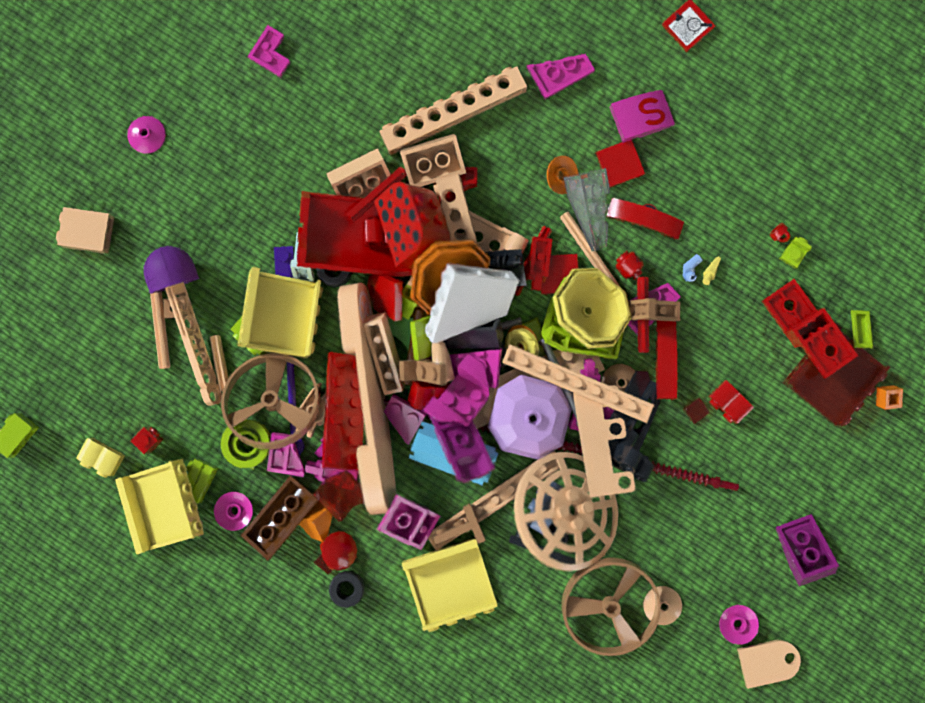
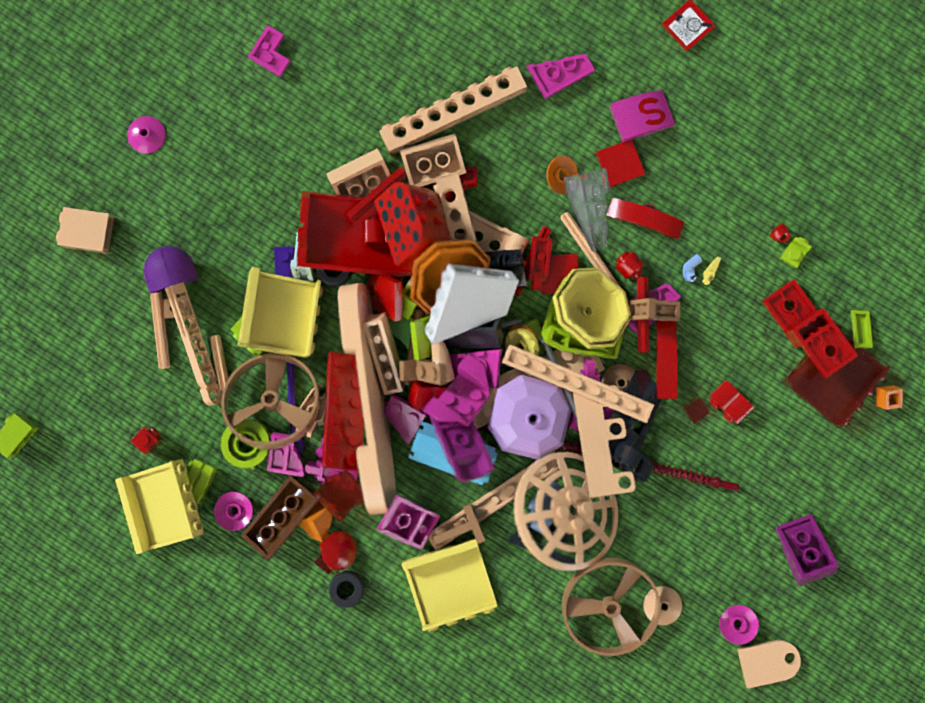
light yellow brick [76,438,125,478] -> none

